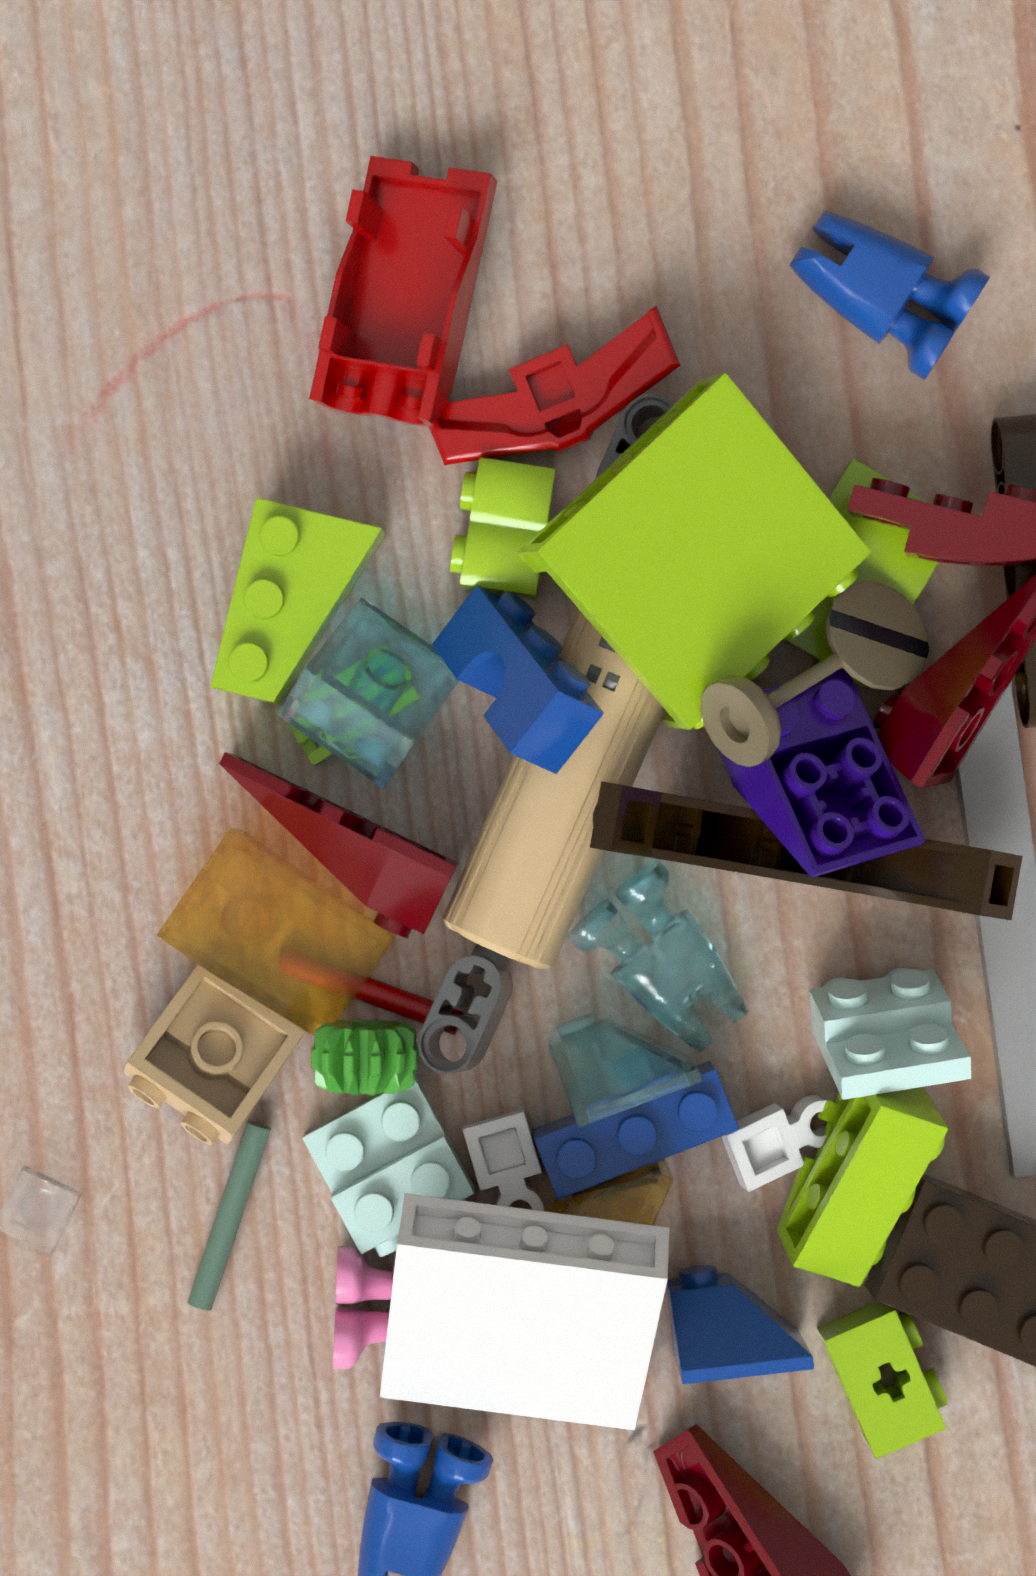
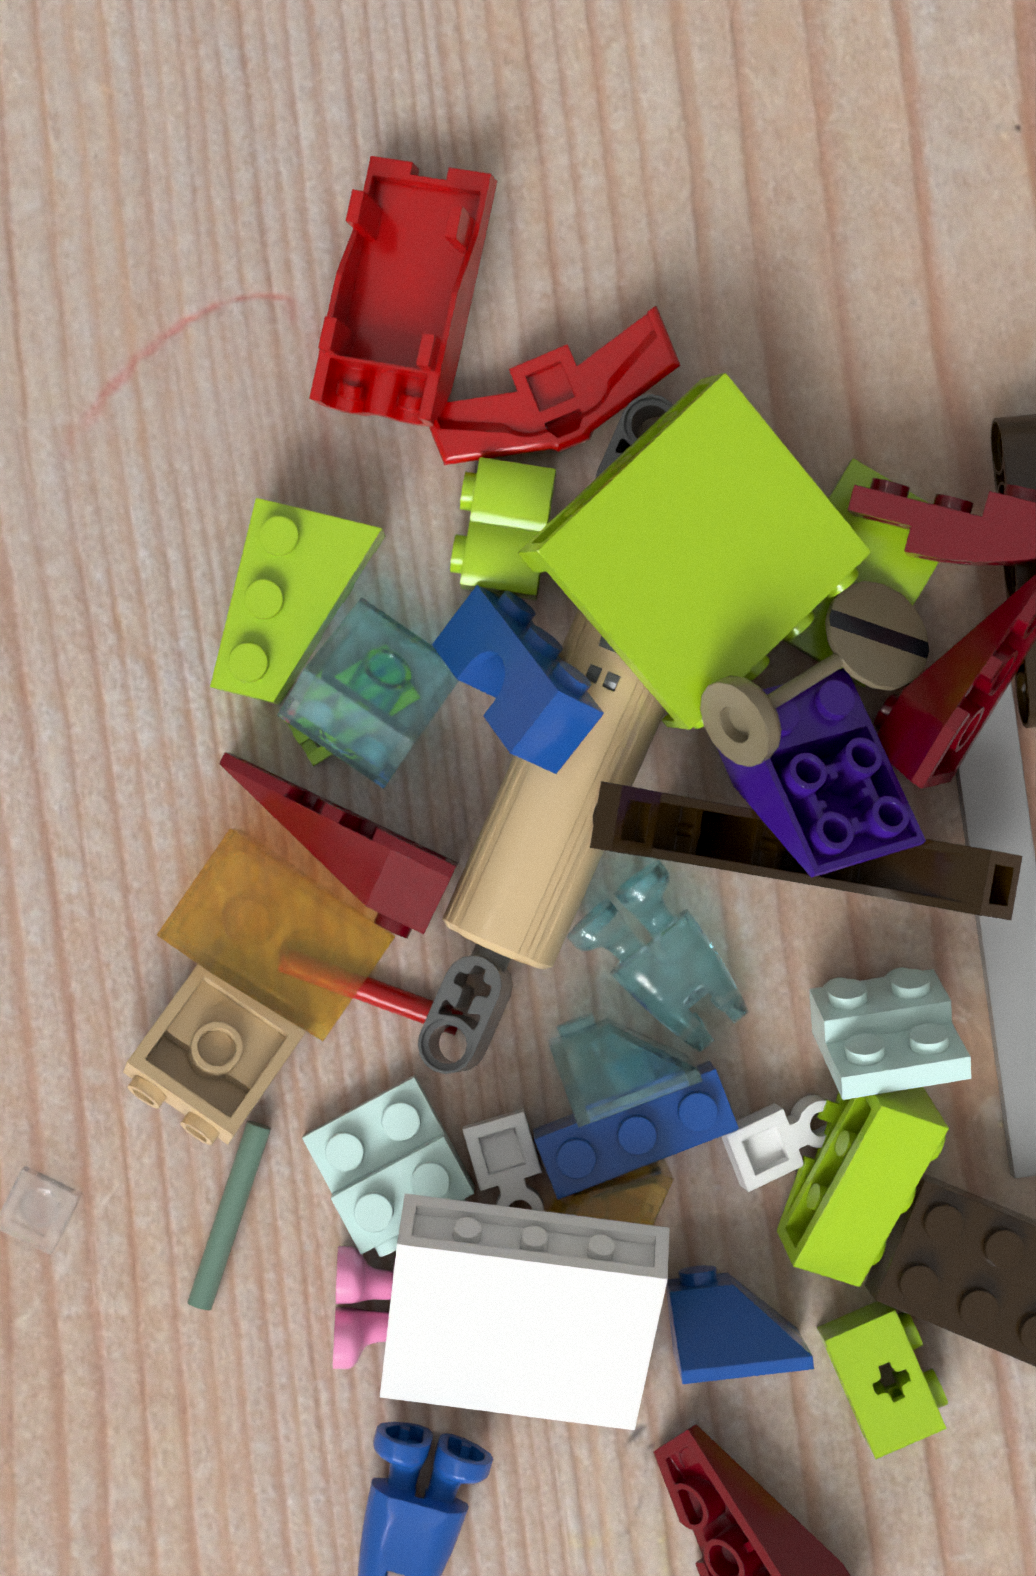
bright green gear [311,1018,419,1096] -> none
blue piece [790,211,990,380] -> none

